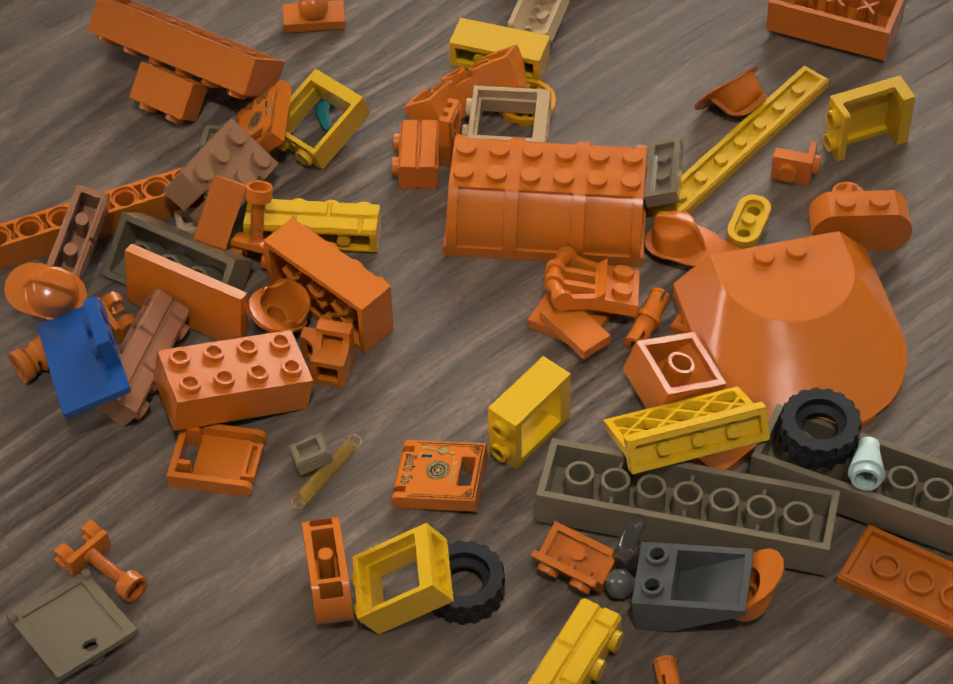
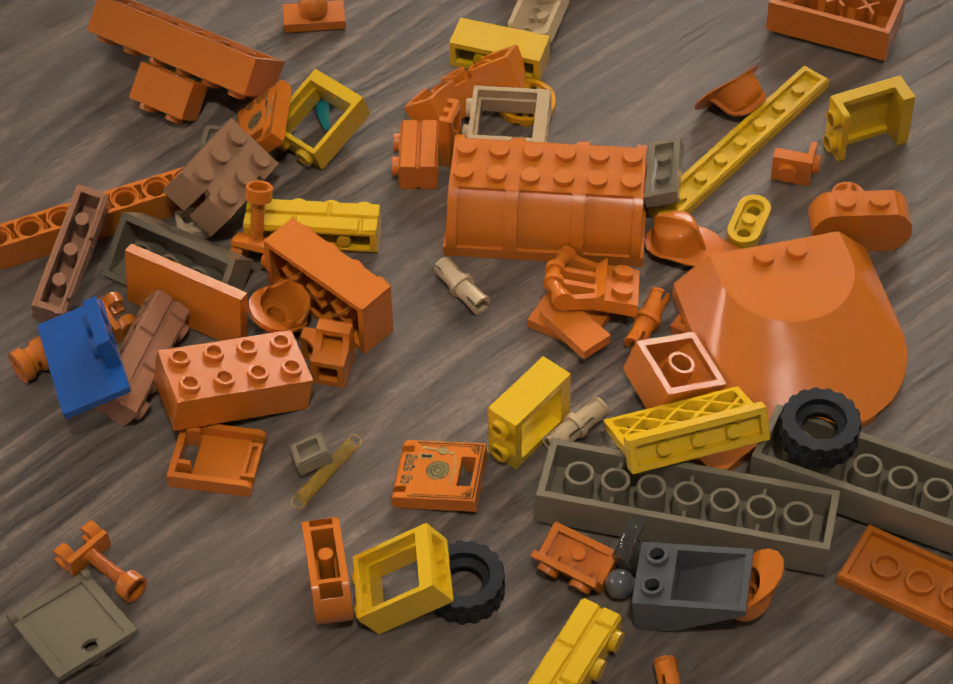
orange piece [4,262,87,320] -> none
orange tile [193,174,246,250] -> none
light aqua cone [848,437,885,491] -> none
none -> tan pin [433,257,491,315]
none -> tan pin [542,396,610,450]

